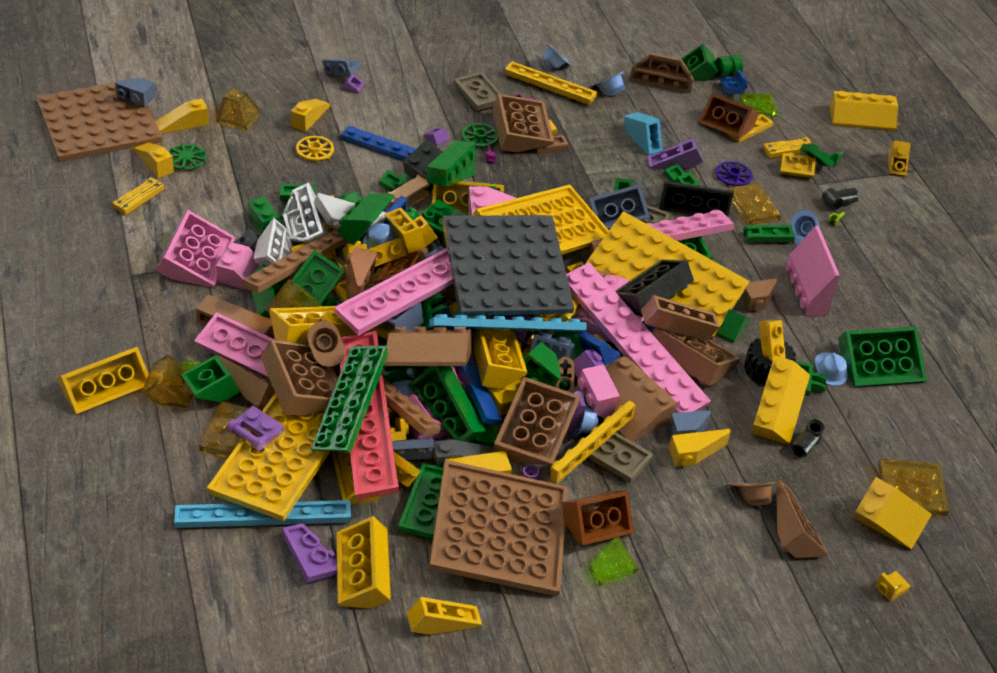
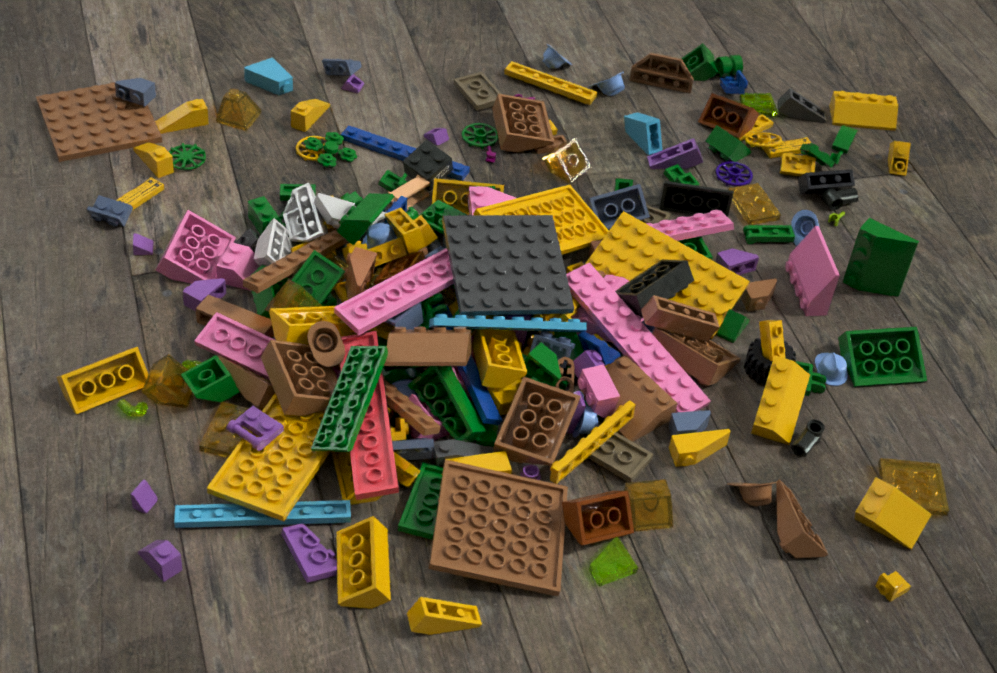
green wedge [427,140,477,187] -> none
none -> sand blue bracket [87,195,133,227]
none -> clear neon green arm [117,399,148,416]
none -> medium lavender slope [131,480,158,513]
none -> medium lavender slope [133,234,154,255]
none -> medium lavender slope [138,540,182,582]
none -> medium lavender slope [183,278,226,311]
none -> medium azure slope [244,58,293,95]
none -> green plant [304,132,358,167]
none -> clear yellow slope [543,138,591,183]
none -> clear yellow slope [624,479,673,532]
none -> green slope [705,125,752,162]
none -> medium lavender slope [715,248,759,275]
none -> yellow wheel [745,132,782,149]
none -> dark grey slope [777,88,827,123]
none -> black brick [798,169,855,195]
none -> green slope [832,125,858,154]
none -> green slope [842,218,919,297]

